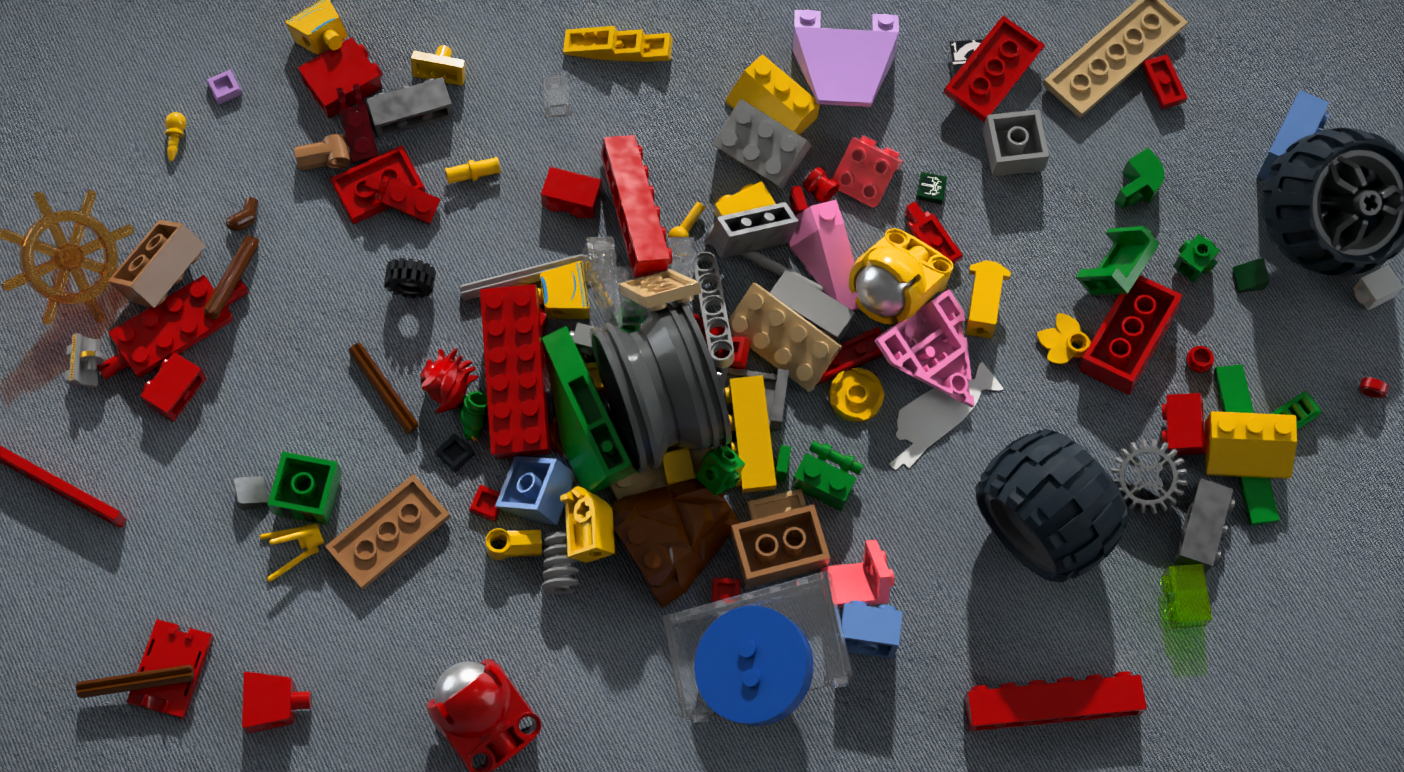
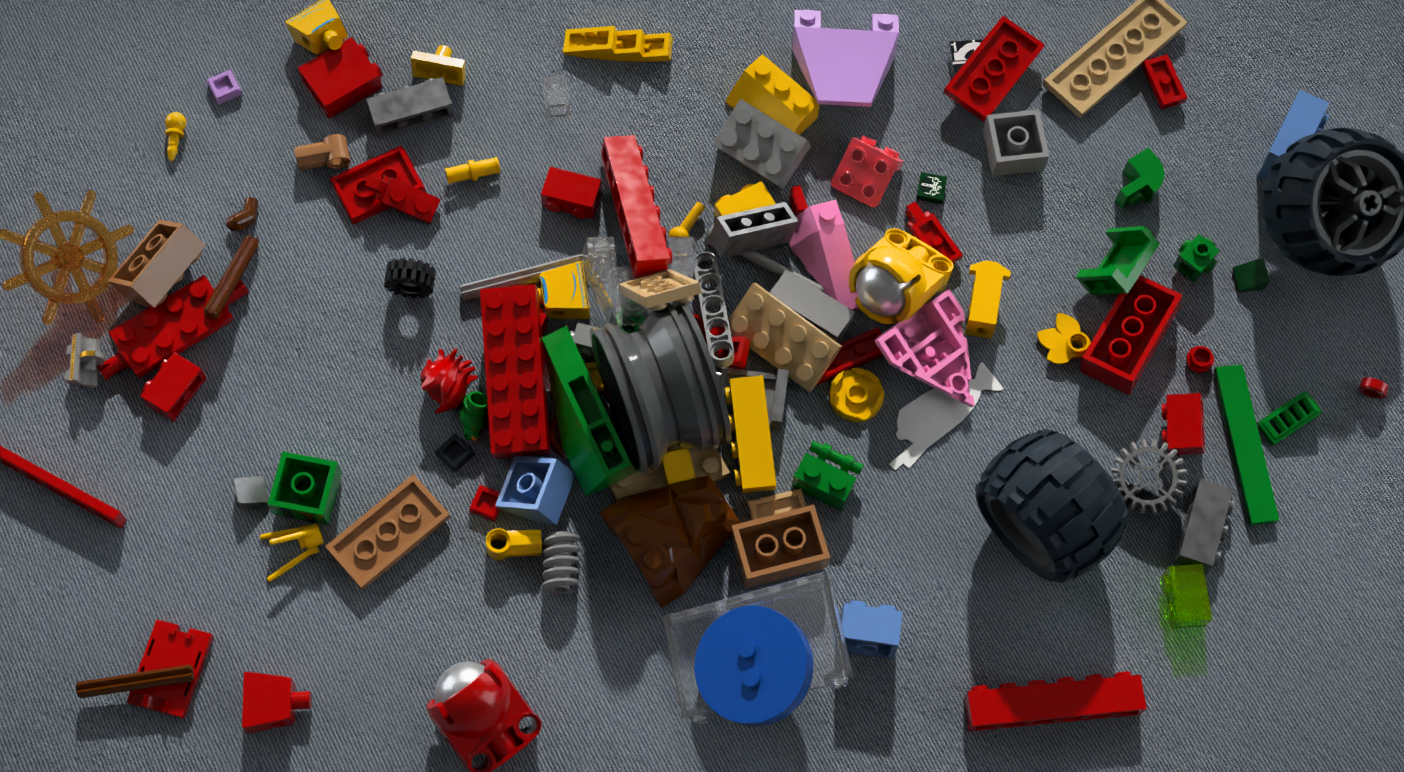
dark red hinge [336,84,379,162] -> none
reddish brown axle [349,343,419,434] -> none
yellow piece [560,486,615,563] -> none
green brick [696,445,745,496] -> none
red tile [711,578,741,609] -> none
green tile [775,445,791,481] -> none
red wheel [802,167,840,203] -> none
coral bracket [820,540,895,608] -> none
yellow slope [1204,411,1297,479] -> none
white brick [1353,265,1403,311] -> none

